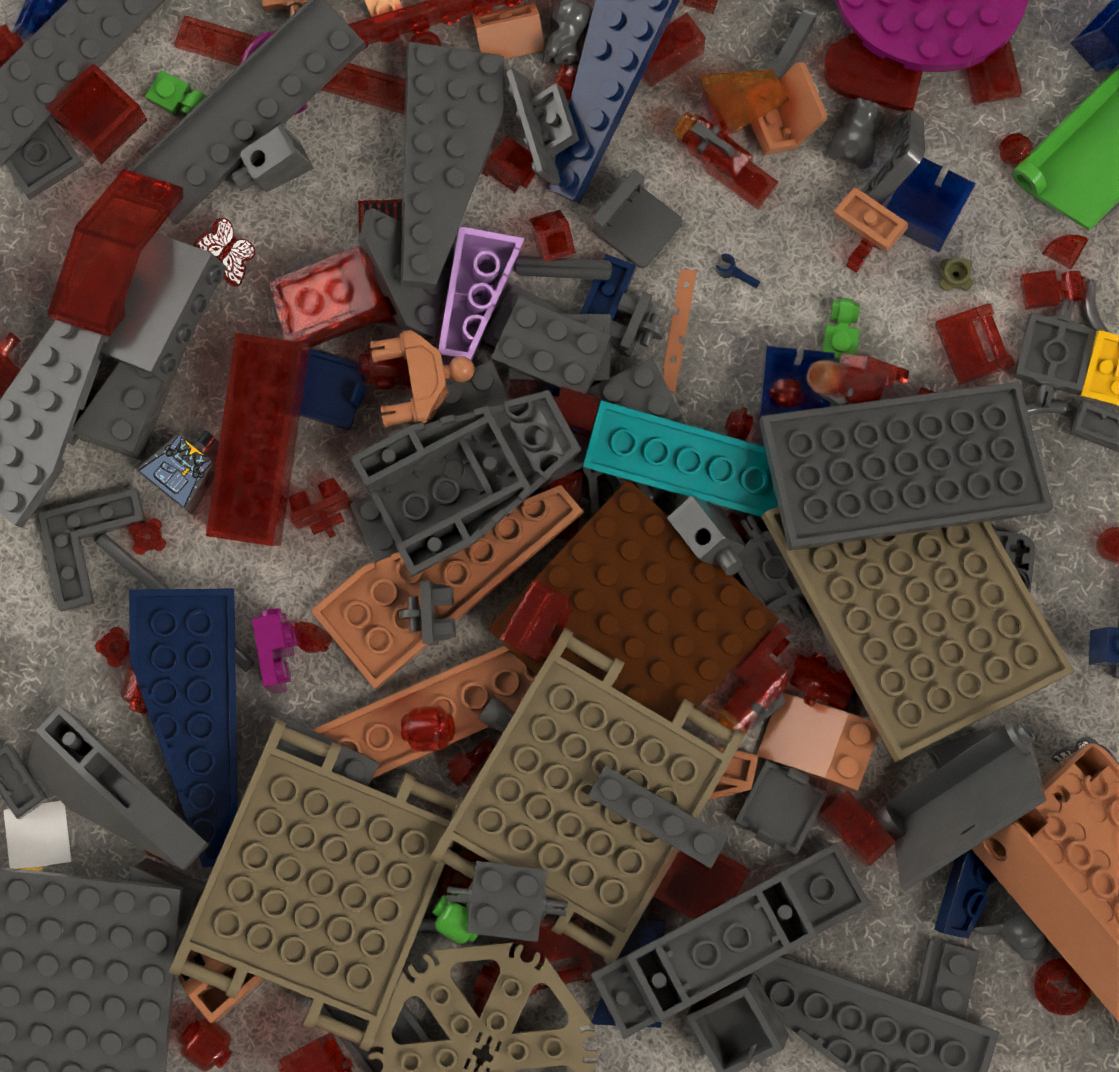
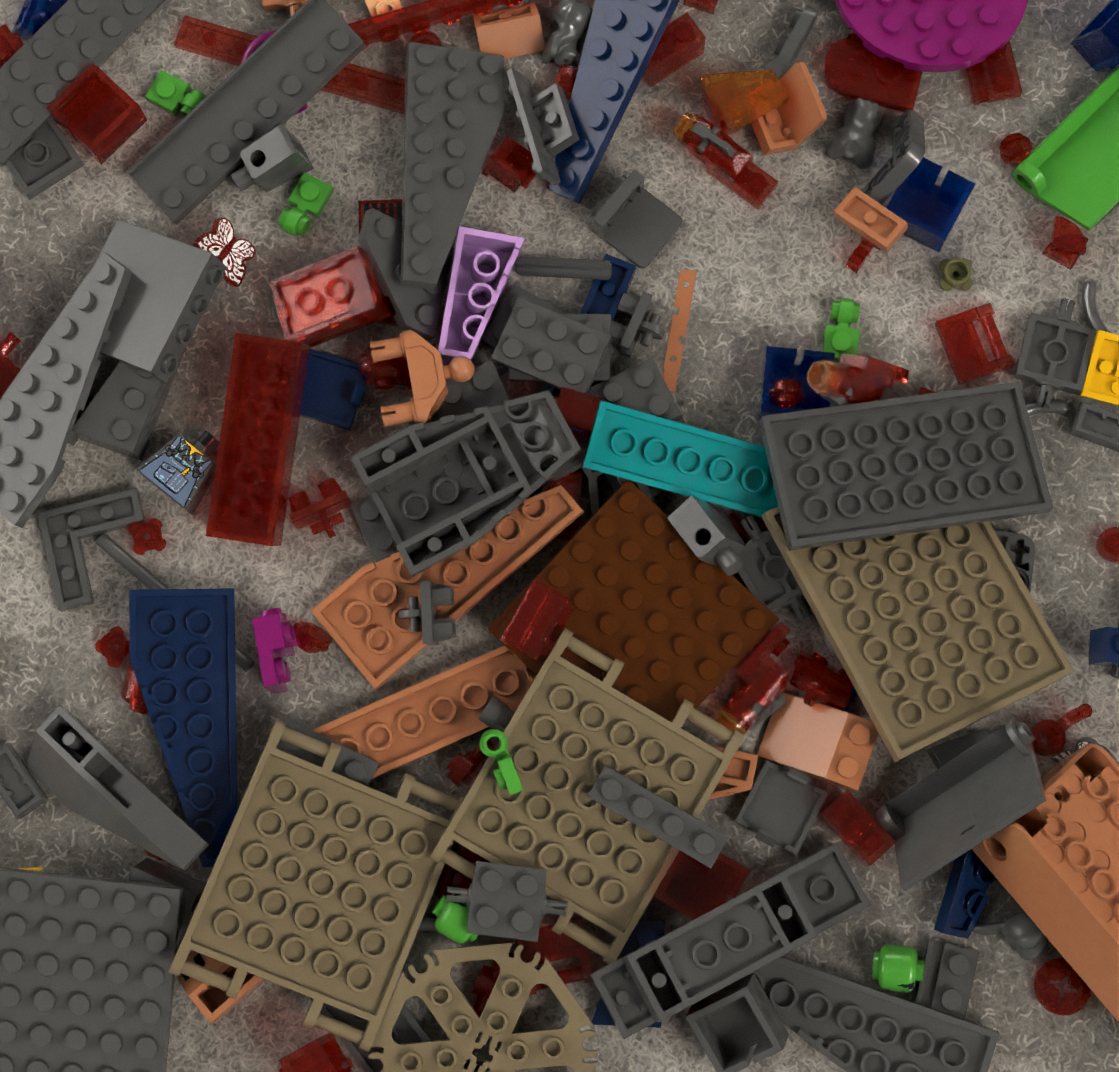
white sticker [3,801,71,869] -> none
clear red windscreen [48,169,184,337] -> none
clear red head [178,1018,233,1072] -> none
clear red head [401,706,455,752] -> none
clear red brick [529,210,576,263] -> none
dark blue hand [716,253,760,289] -> none
clear red plate [725,407,753,441] -> none
clear red plate [1020,270,1087,310] -> none
none -> bright green plate [278,172,334,236]
none -> bright green plate [479,729,523,795]
none -> bright green head [872,944,924,992]
none -> clear red plate [1030,704,1093,756]
none -> clear red tile [1050,216,1086,255]

